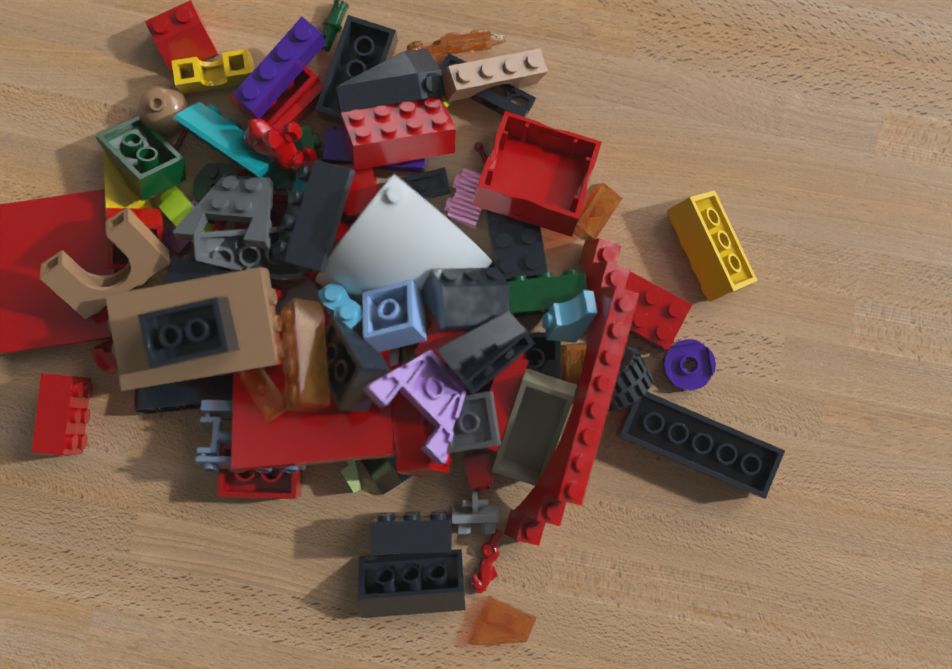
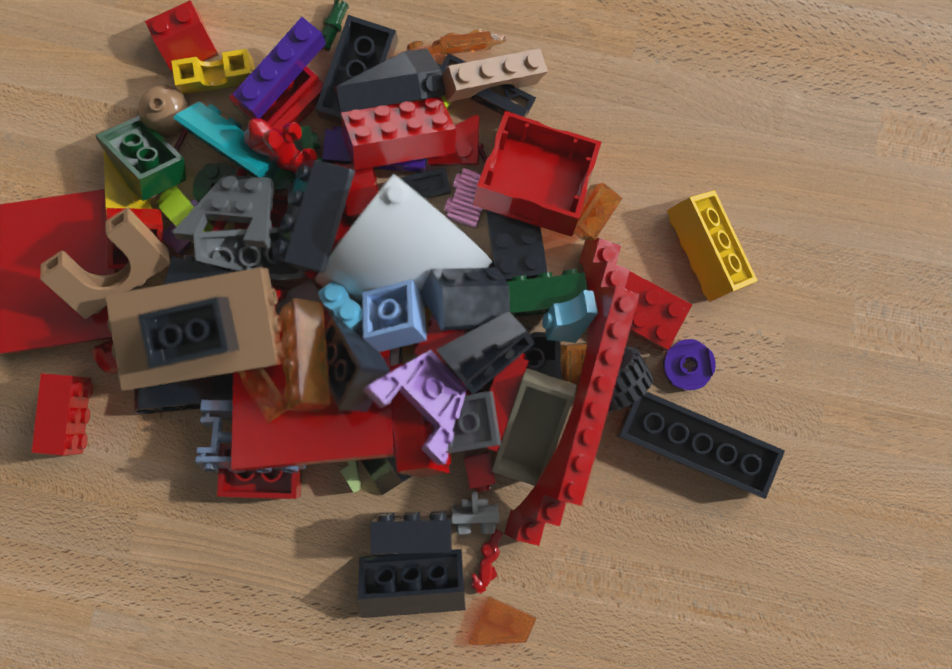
none -> red wing [428,115,480,166]

